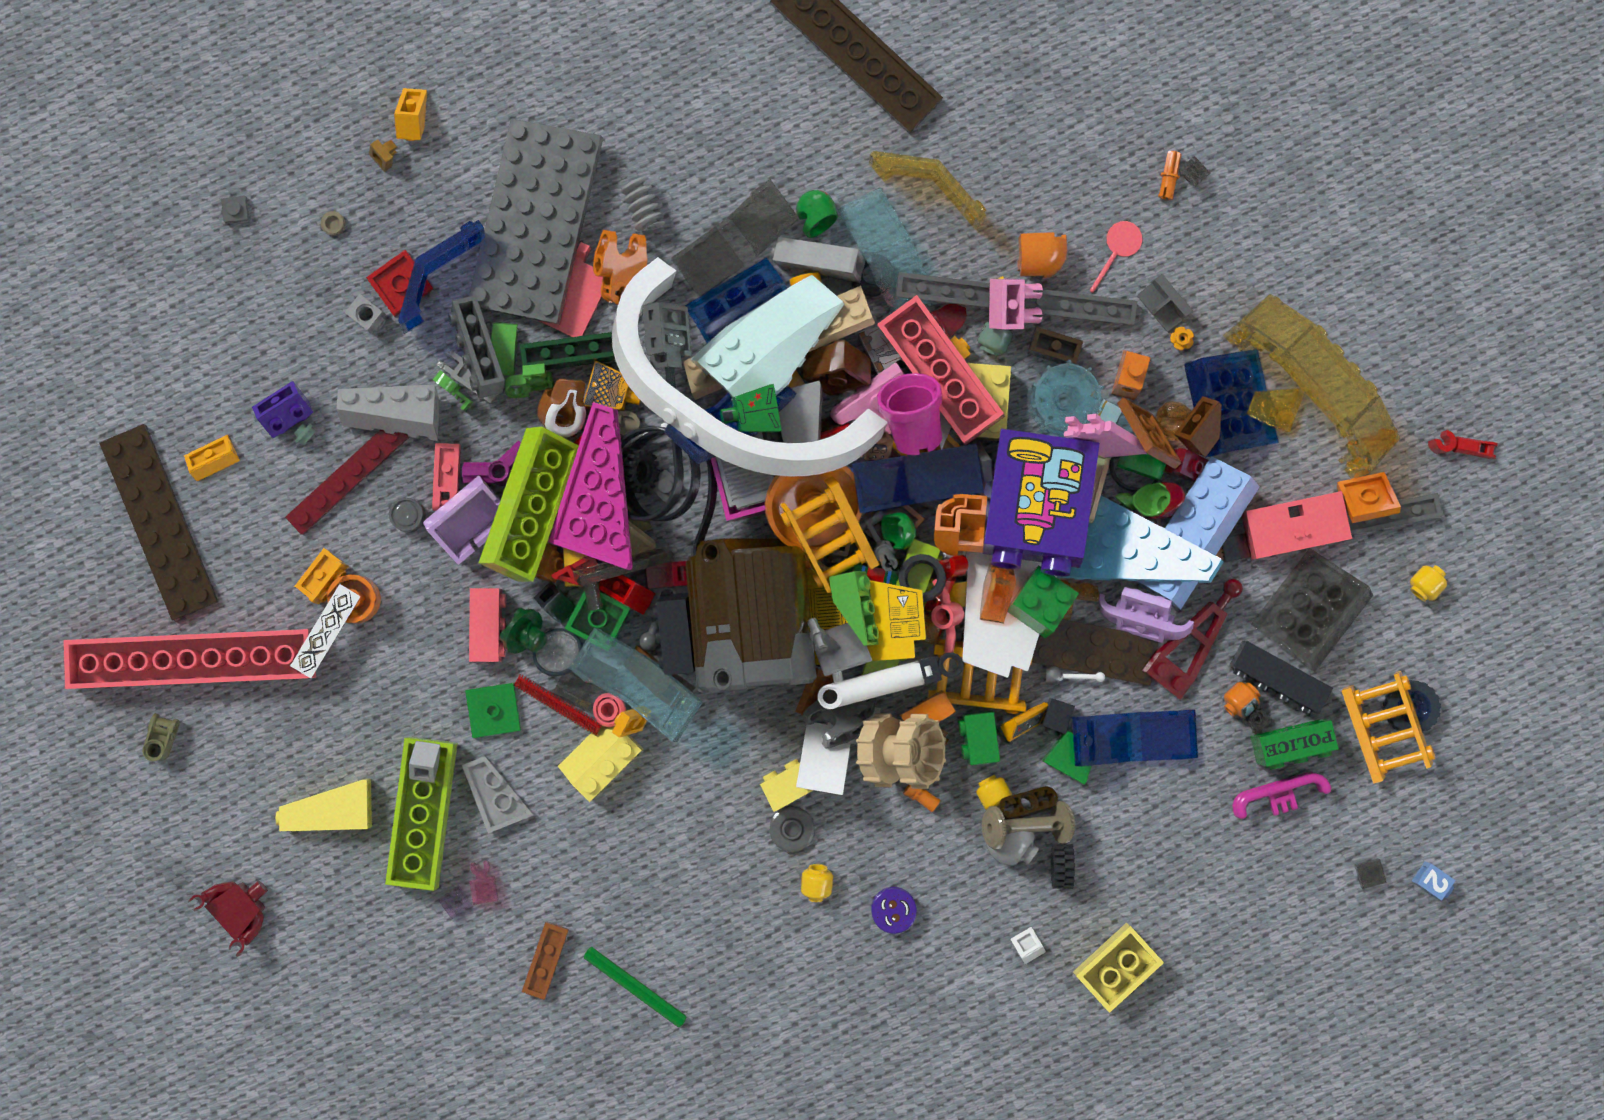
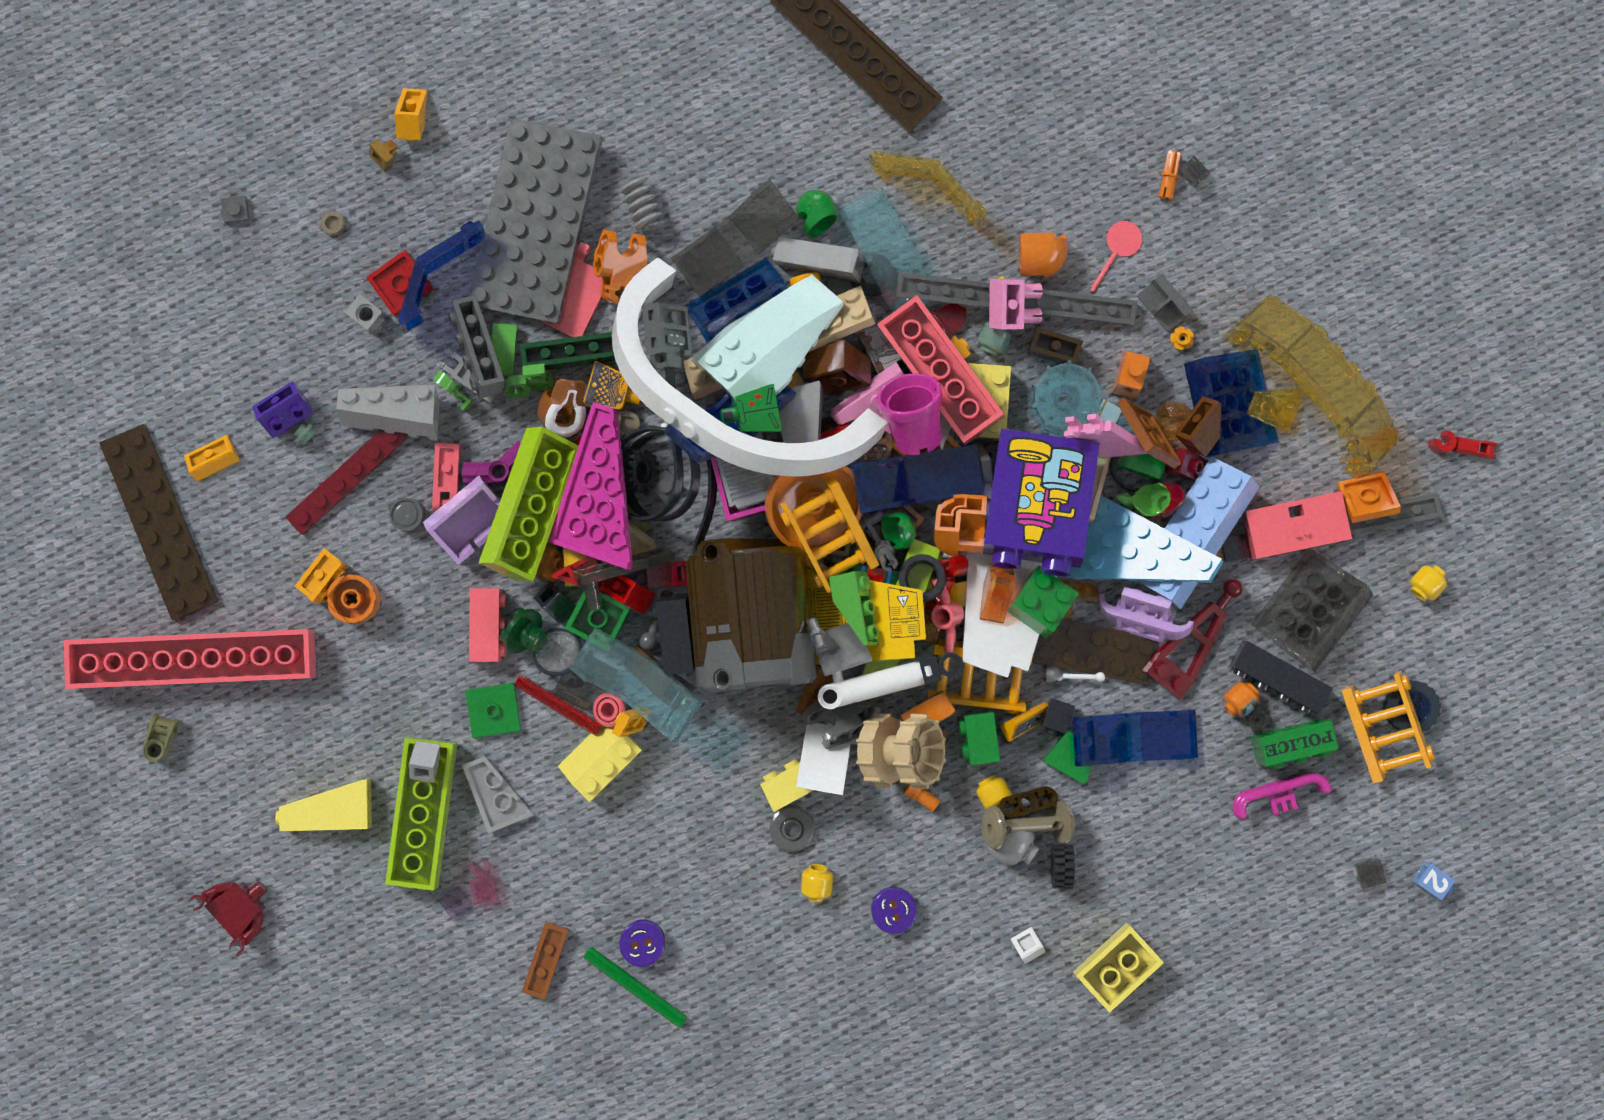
white sticker [290,584,361,678] -> none
none -> dark purple head [619,919,666,967]

